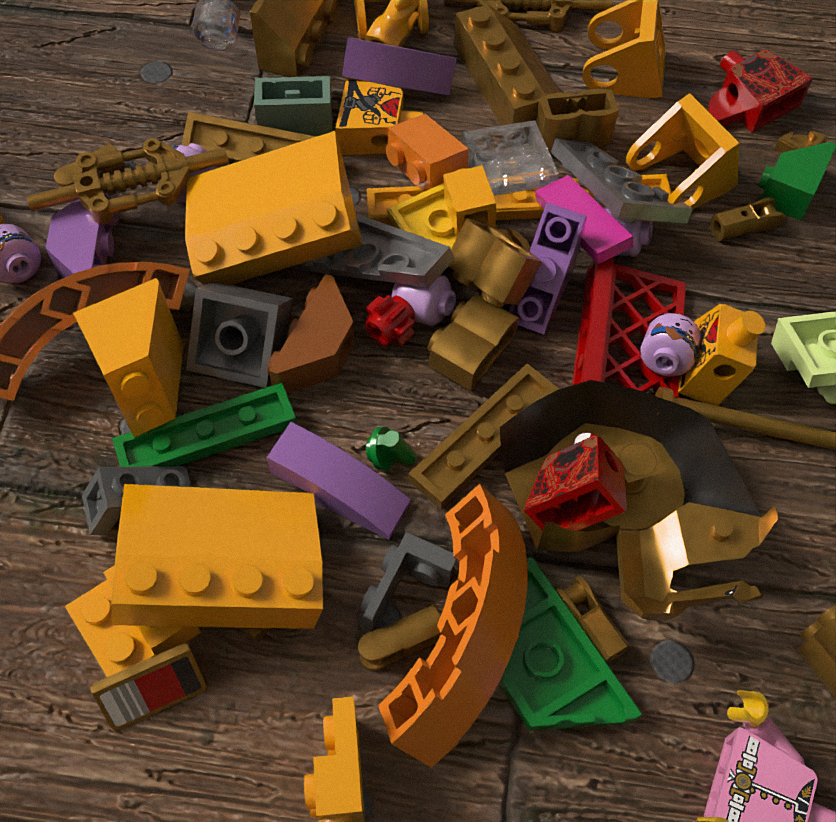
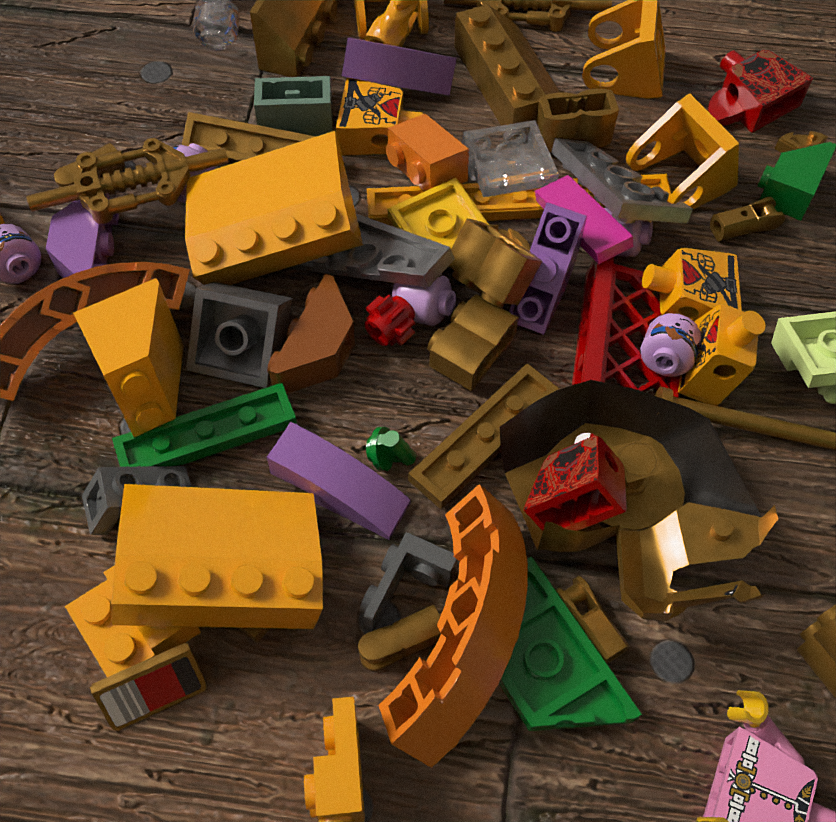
light orange brick [443,165,496,236] -> none
none -> light orange torso [642,248,742,322]

